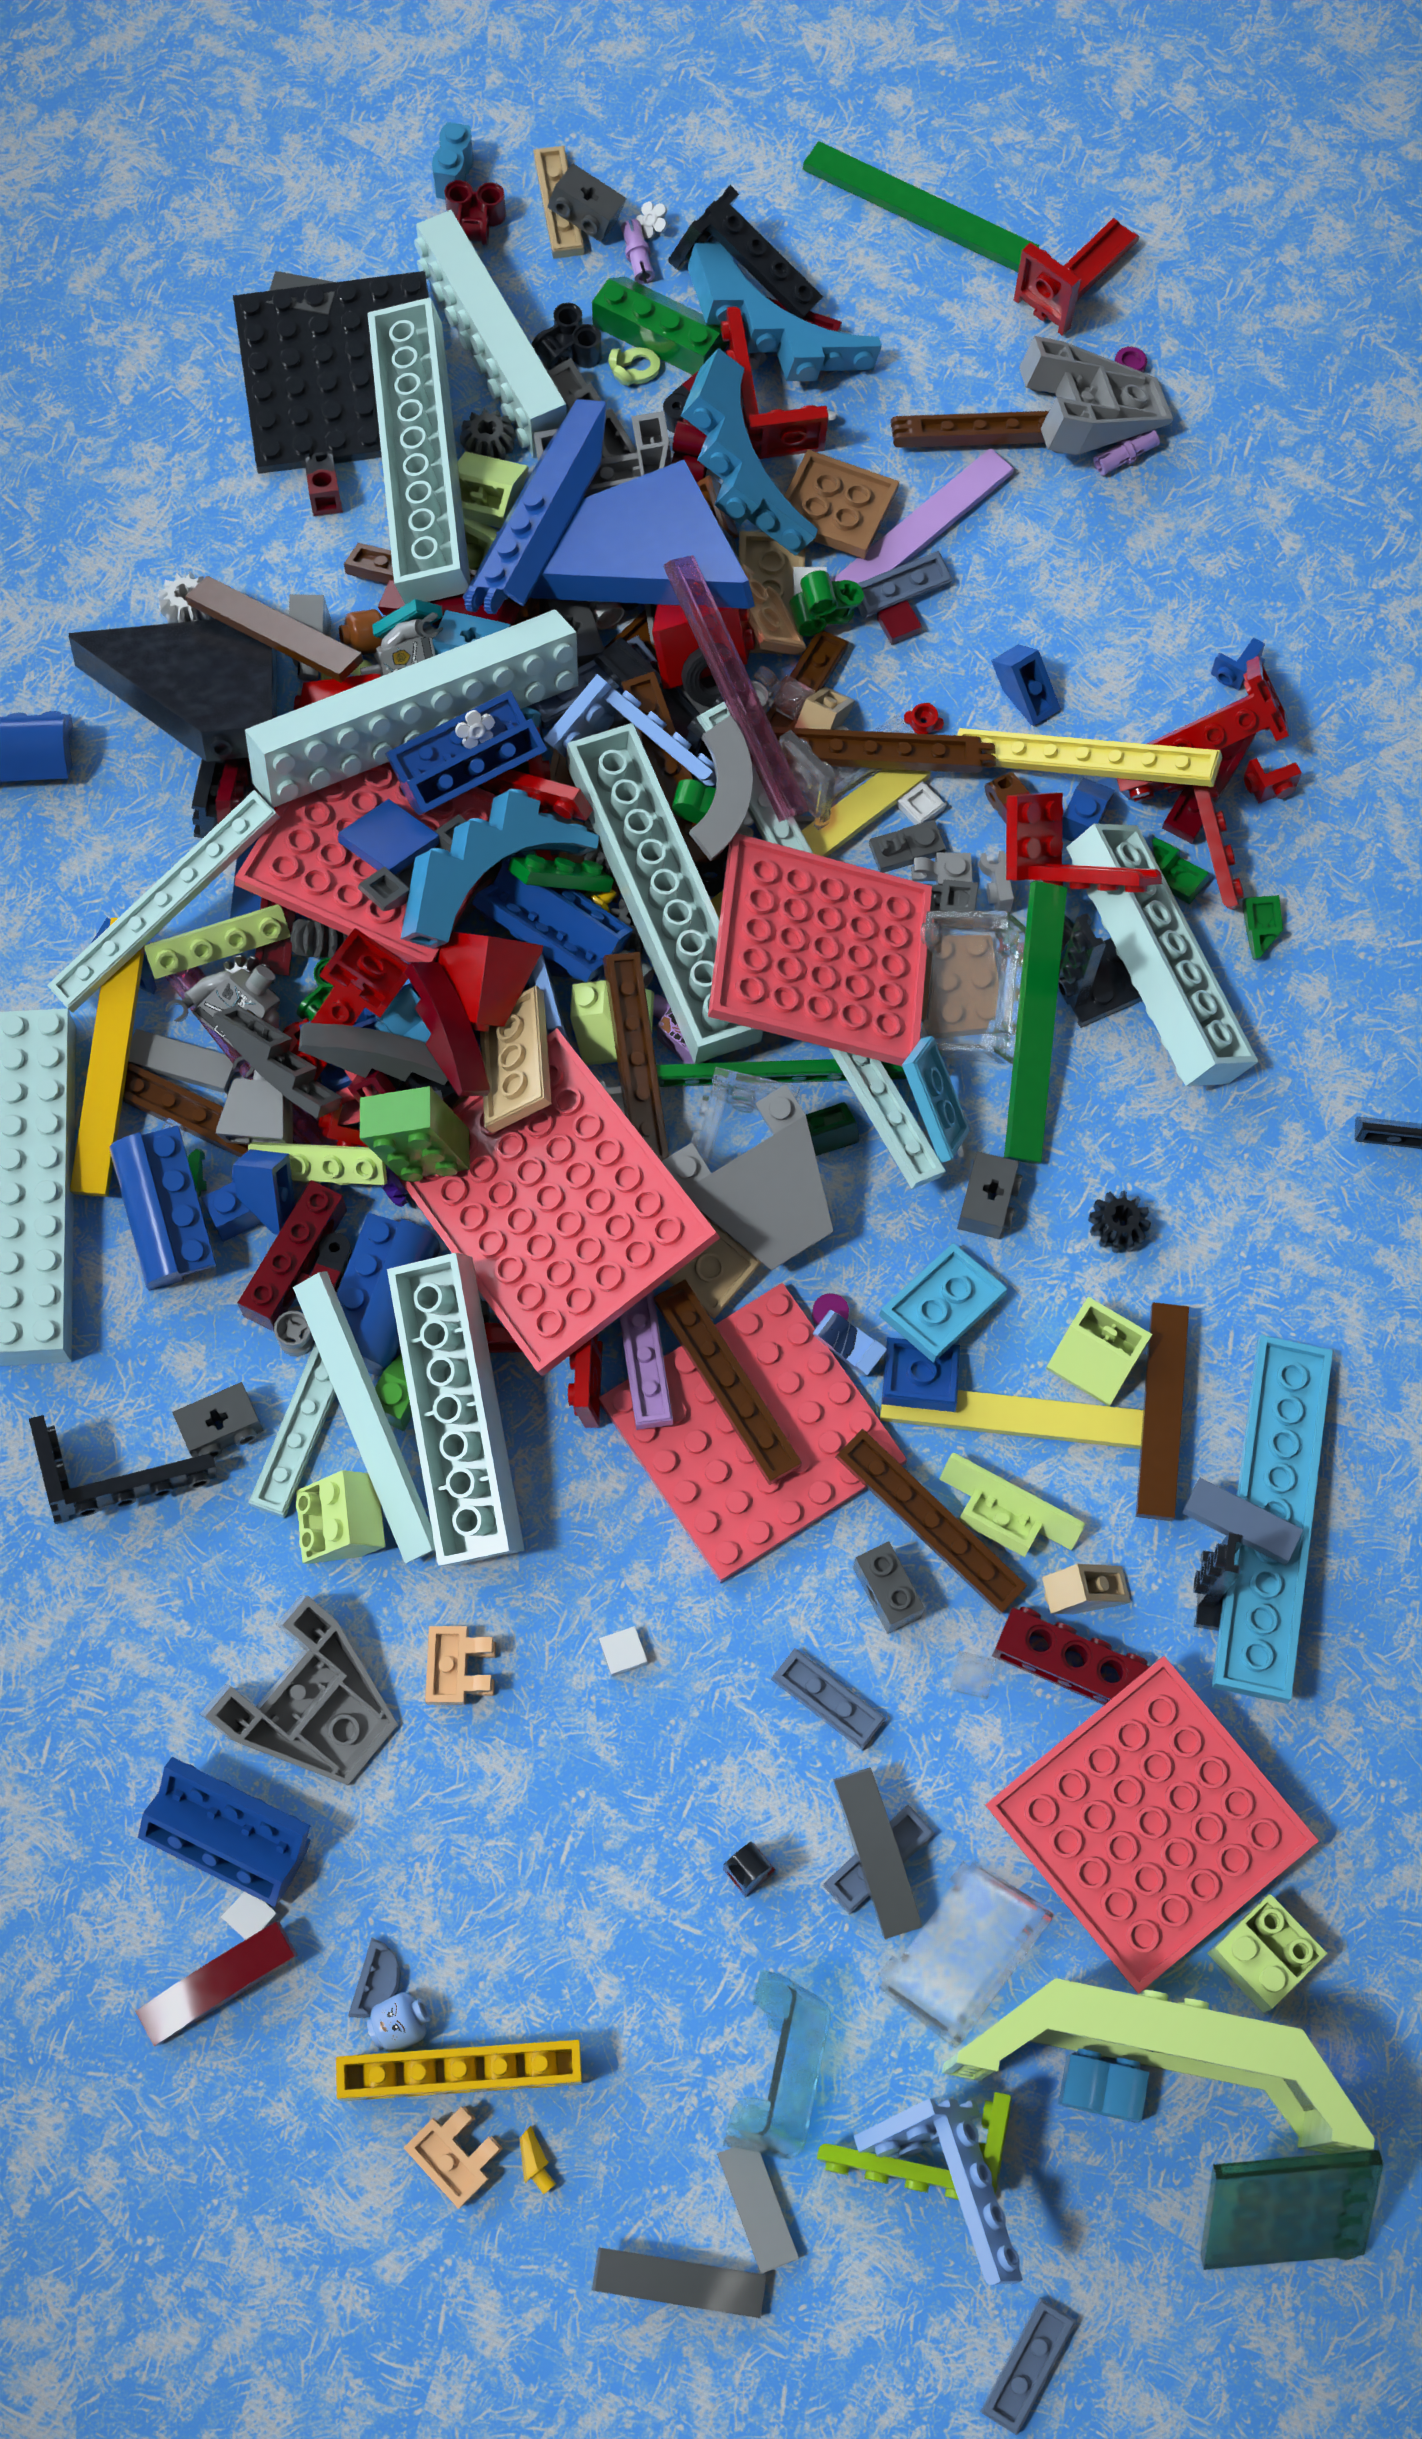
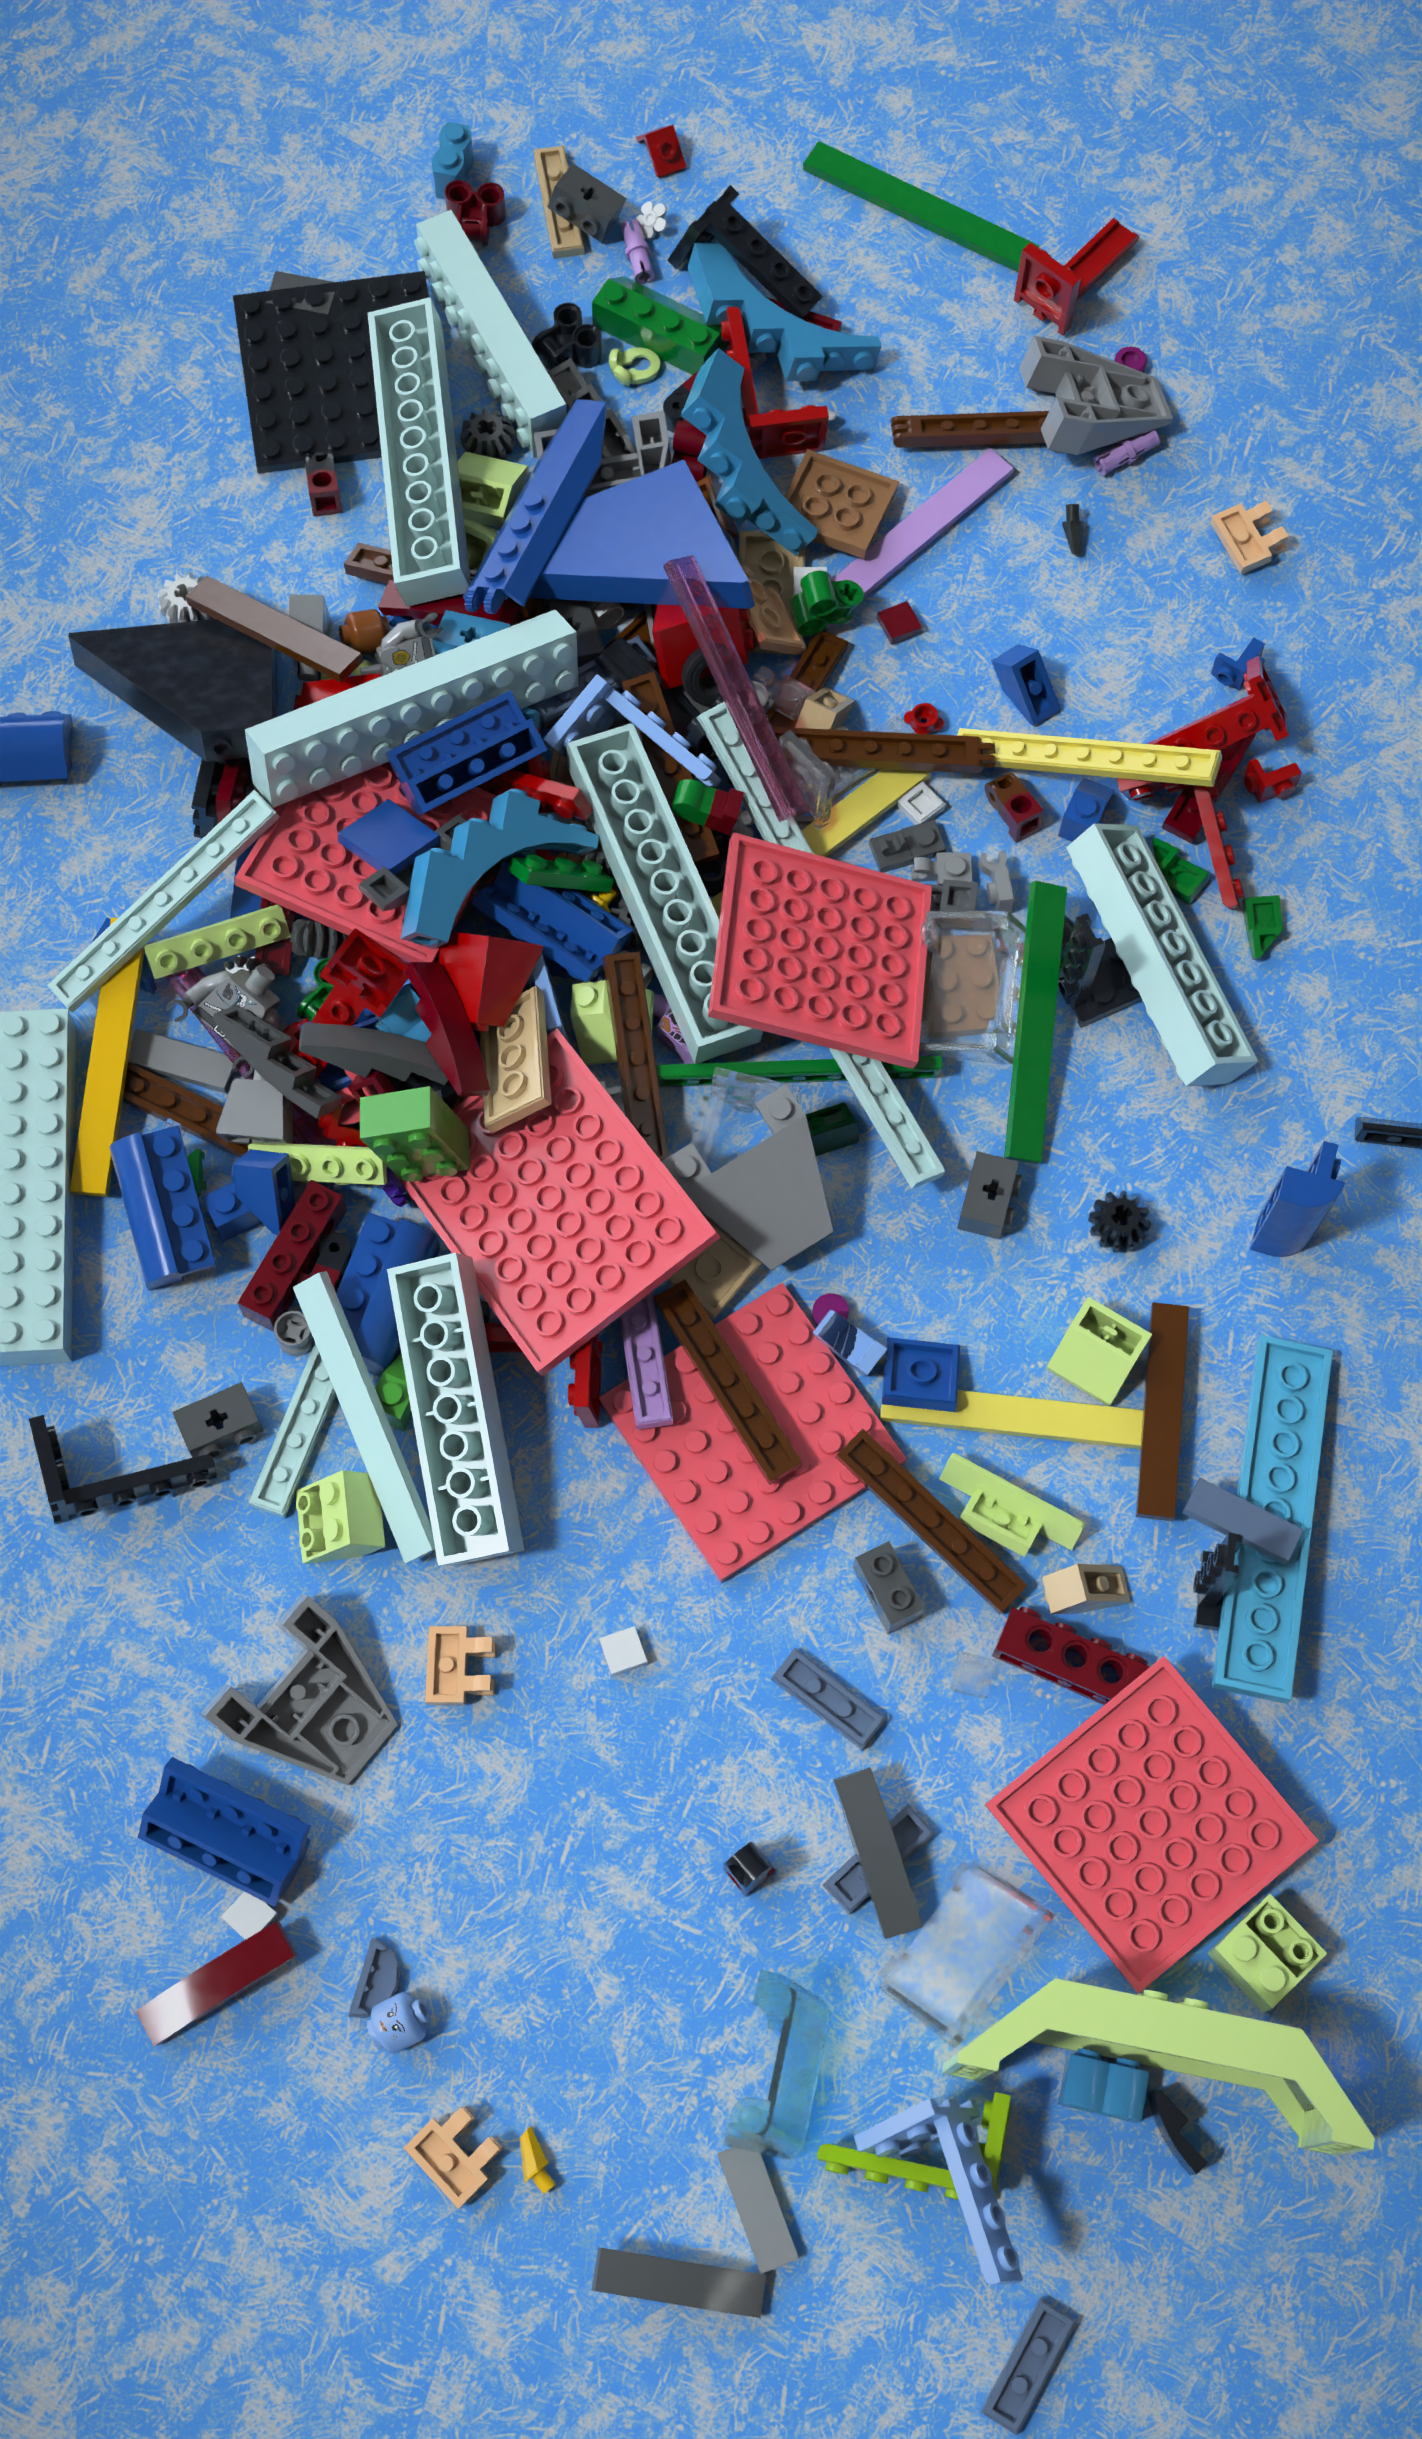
yellow brick [336,2040,583,2101] -> none
teal tile [372,599,443,639] -> none
white plant [455,710,495,749] -> none
light grey tile [689,715,753,861] -> none
sand blue tile [857,551,953,619] -> none
medium azure plate [879,1243,1008,1363] -> none
medium azure tile [902,1036,970,1163] -> none
red bracket [1006,792,1162,892] -> none
plate [1200,2149,1384,2270] -> none
none -> red bracket [636,124,686,177]
none -> pearl dark grey bar [1062,504,1083,554]
none -> black slope [1148,2090,1208,2176]
none -> light nougat plate [1210,500,1289,575]
none -> blue brick [1250,1141,1345,1257]

